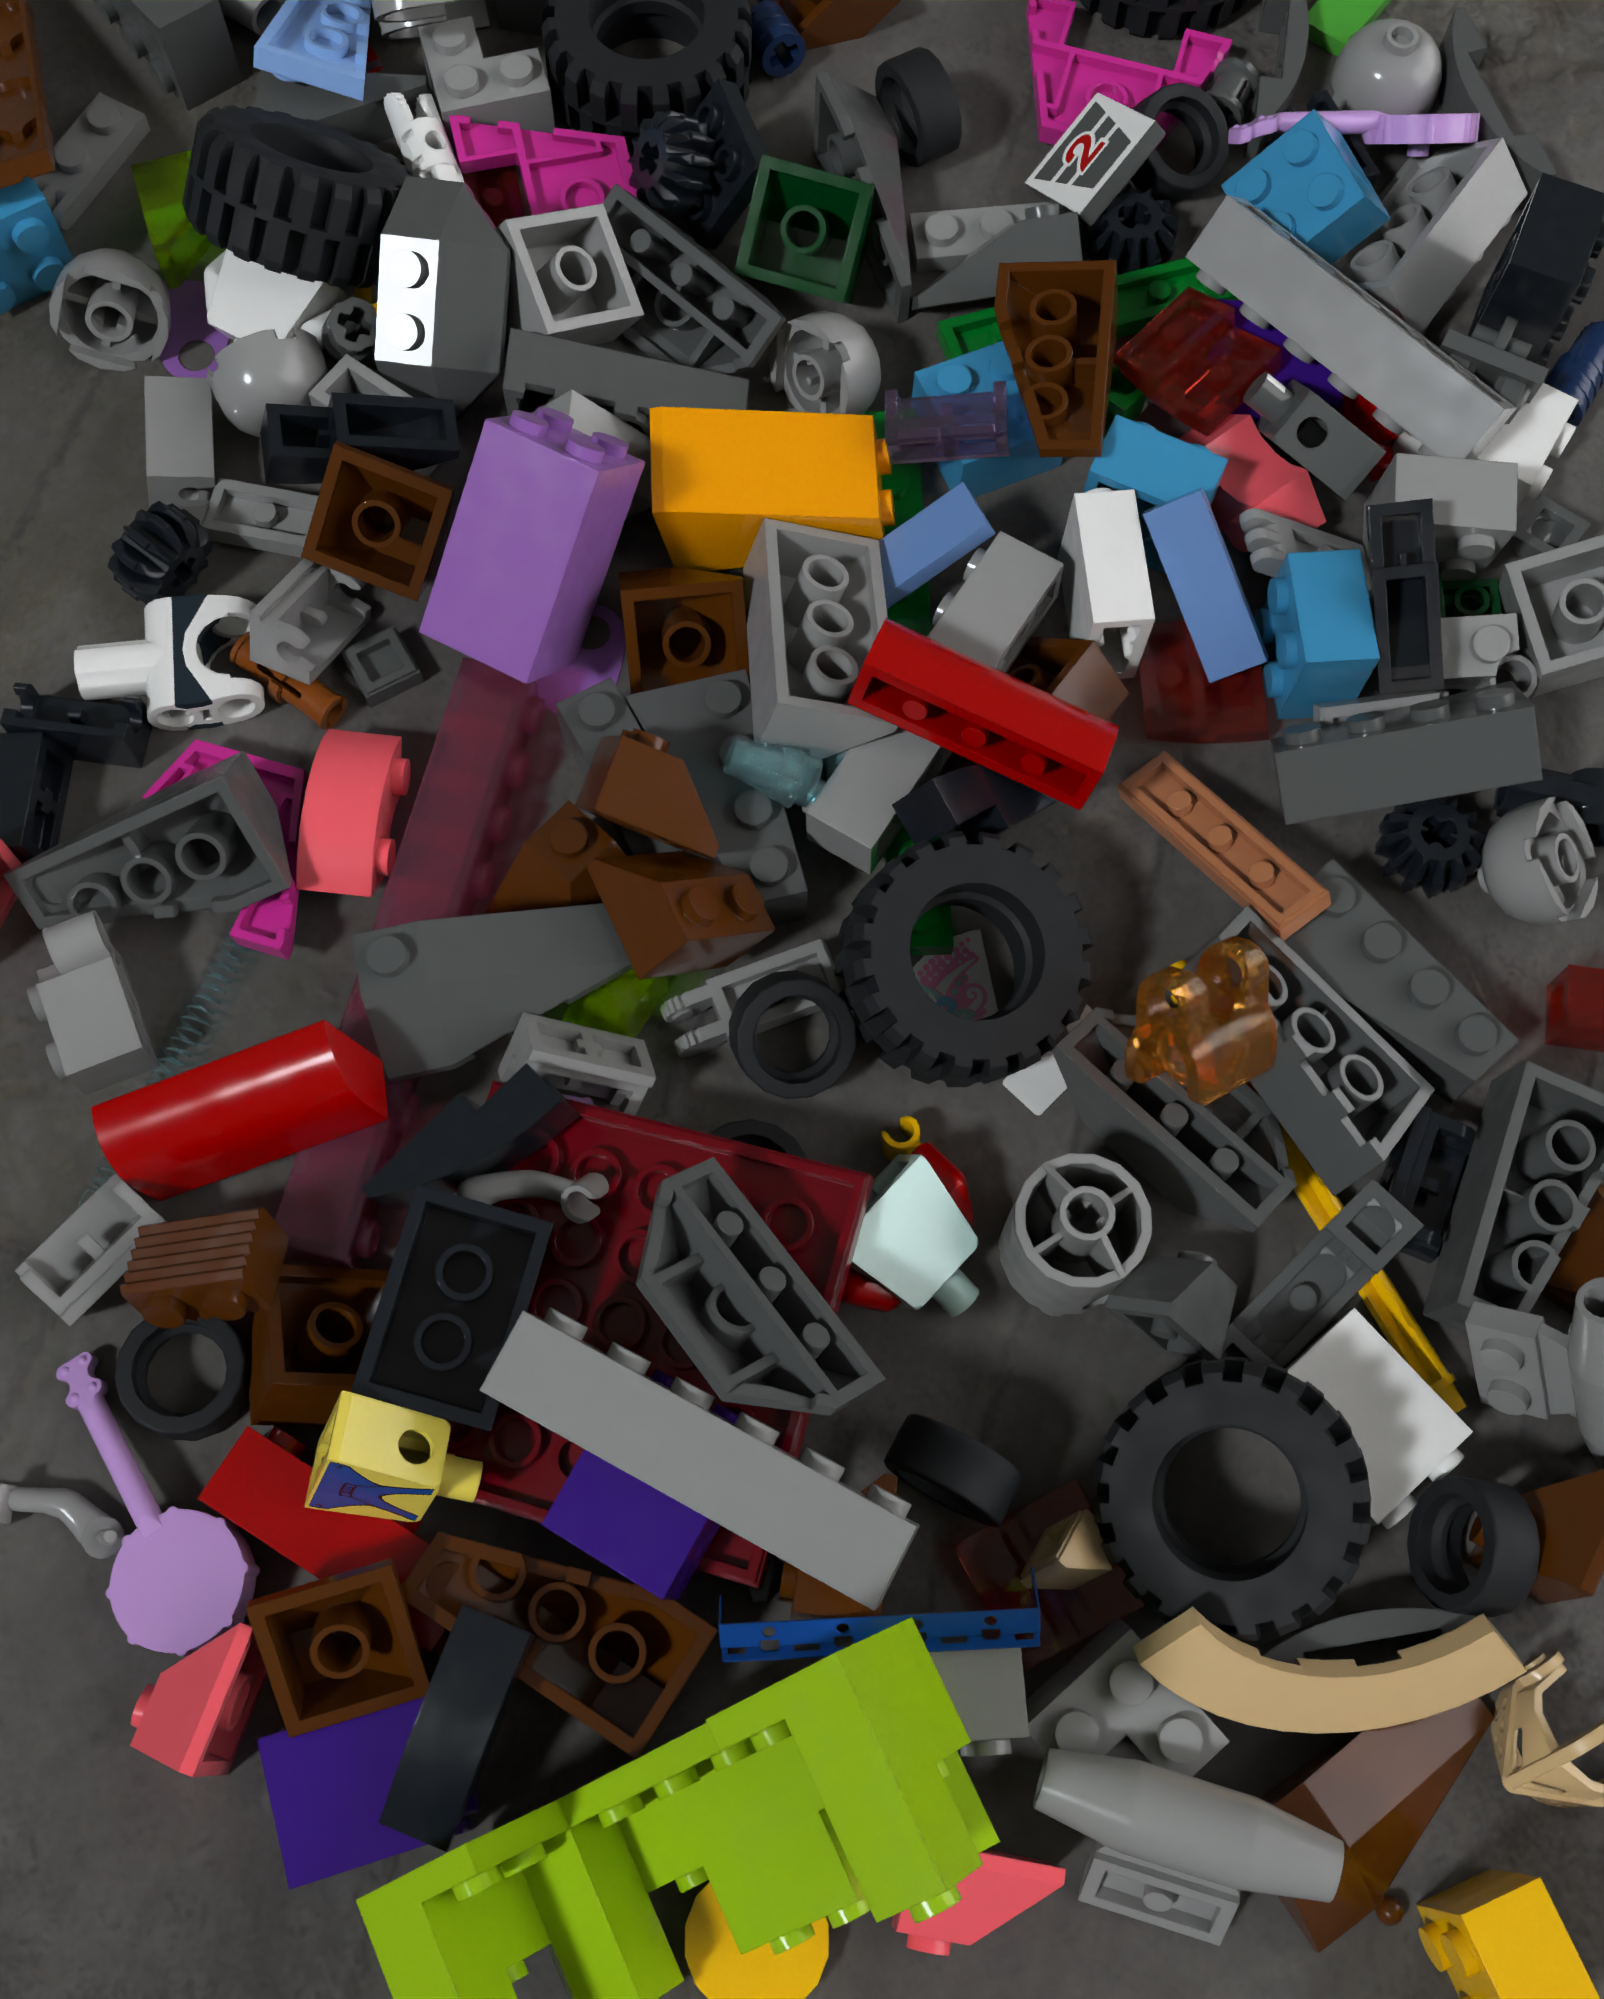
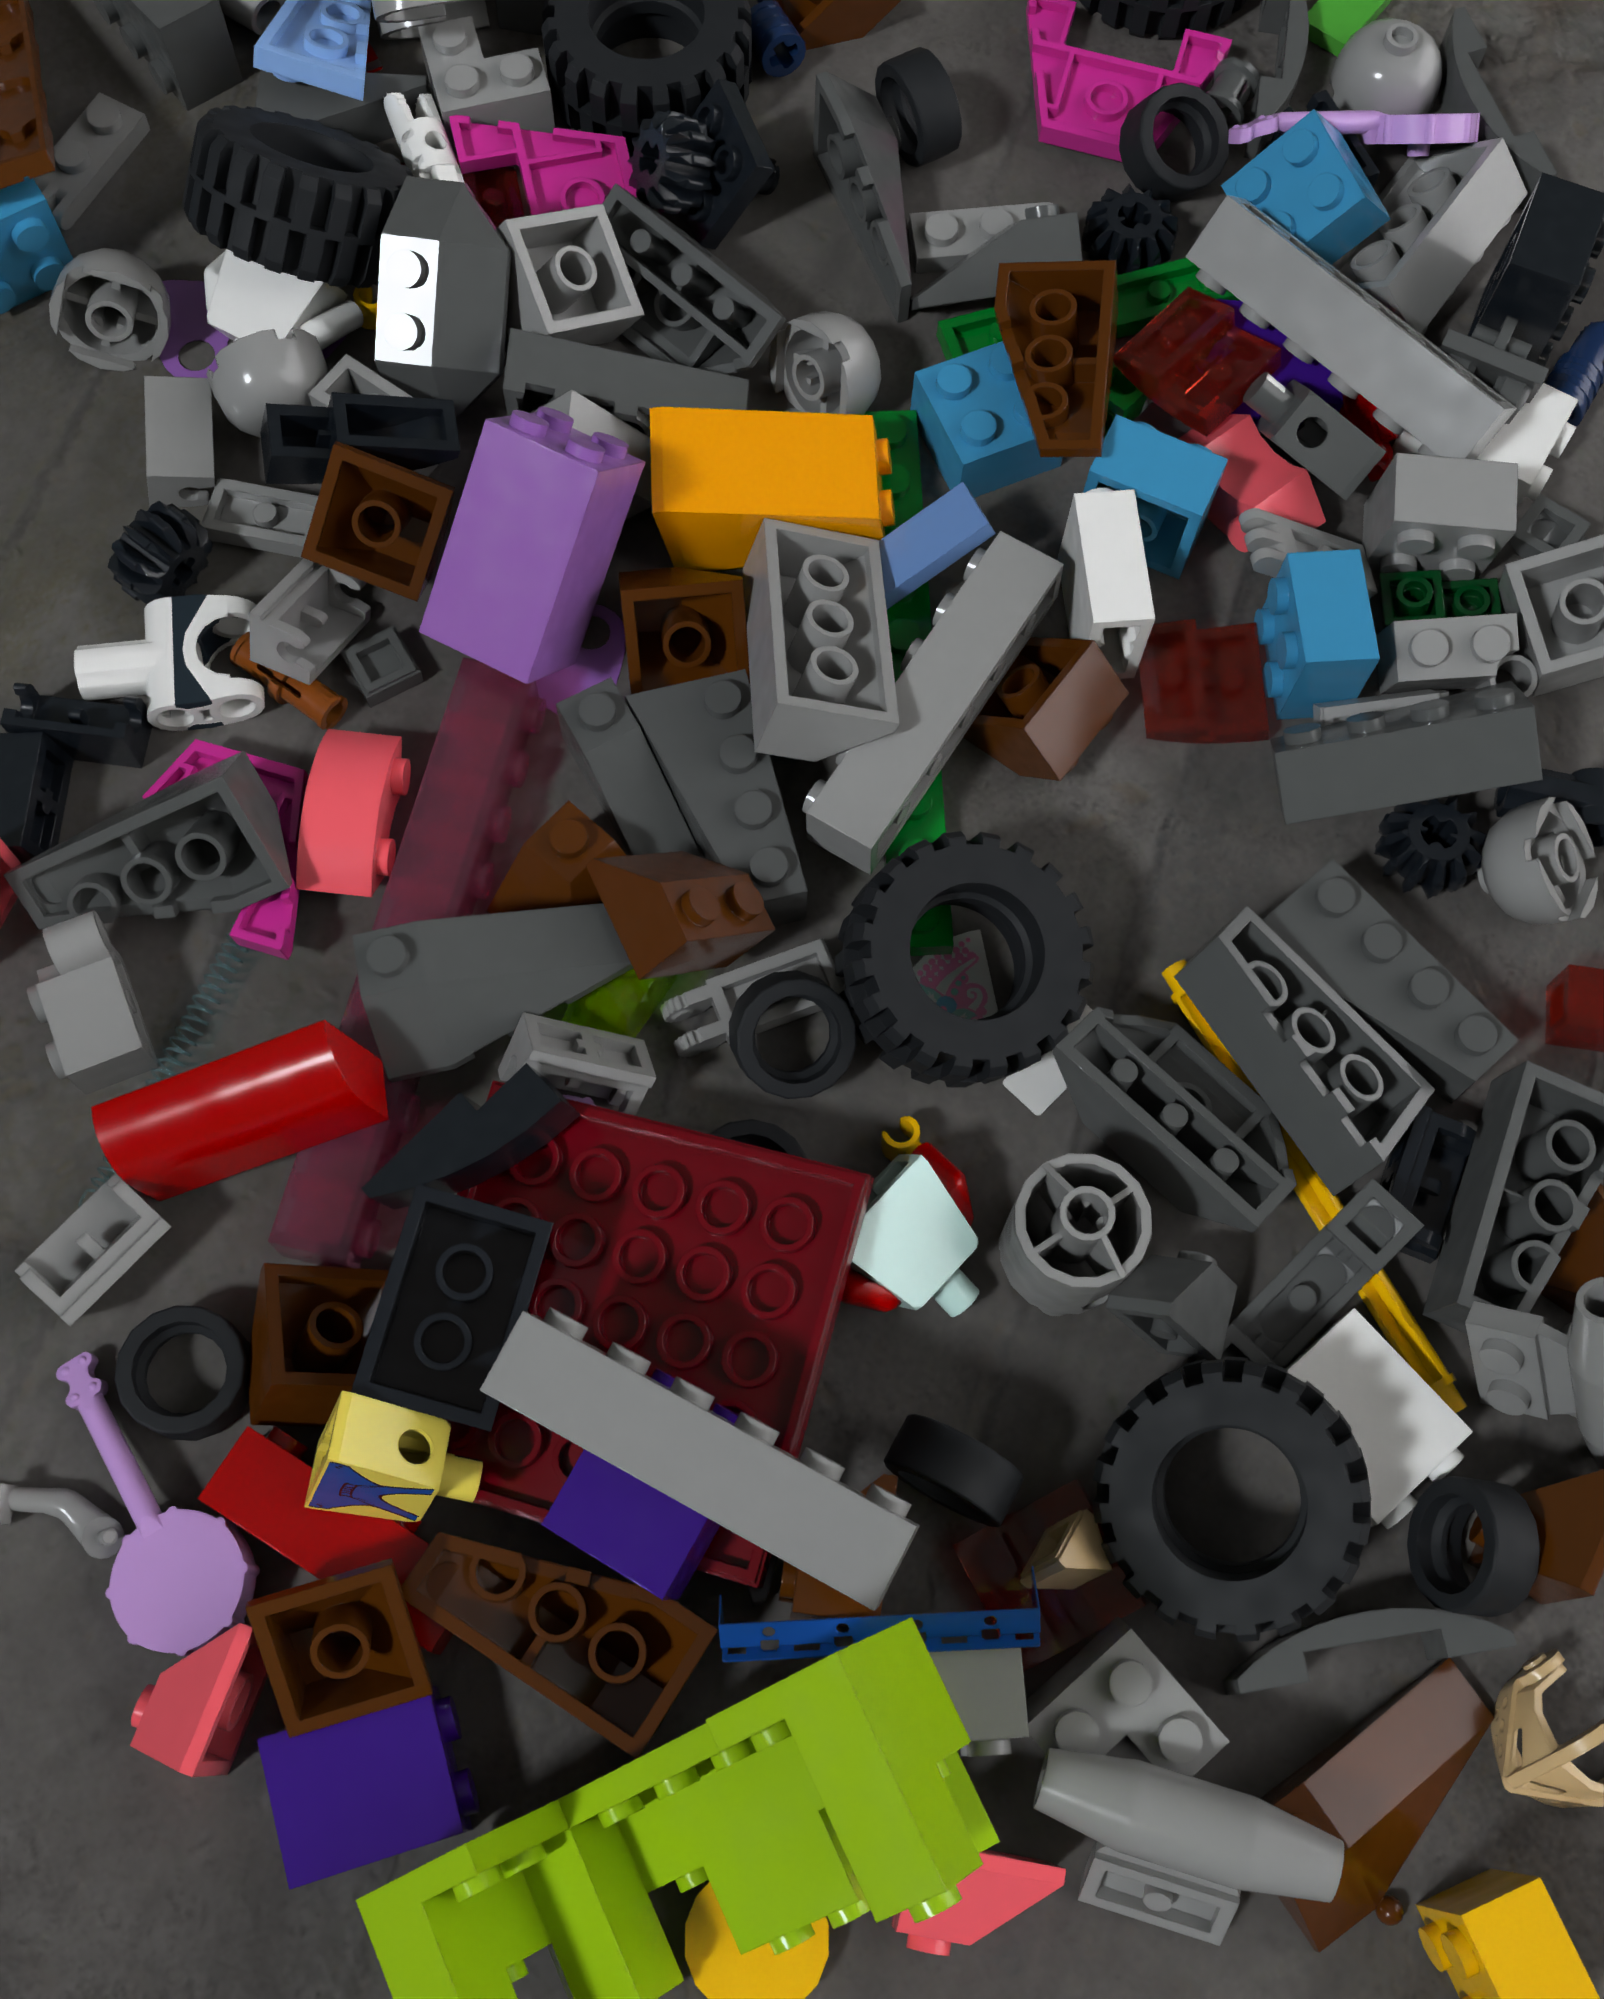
reddish brown brick [120,1207,290,1329] -> none
clear neon green slope [130,150,212,289] -> none
dark grey bush [321,297,377,362] -> none
black slope [379,1605,536,1852] -> none
light grey piece [457,1170,609,1224] -> none
reddish brown slope [575,728,719,858] -> none
dark grey wedge [636,1157,886,1416] -> none
clear light blue cone [723,736,823,809] -> none
dark green slope [734,154,875,304] -> none
red brick [847,618,1119,810] -> none
clear purple hinge [885,381,1010,465] -> none
black slope [892,765,1058,844] -> none
tile [1025,92,1166,227] -> none
nougat tile [1117,750,1331,941] -> none
clear orange piece [1124,936,1277,1105] -> none
tan tile [1132,1606,1527,1734] -> none
medium blue tile [1143,487,1269,683] -> none
black slope [1366,498,1444,695] -> none

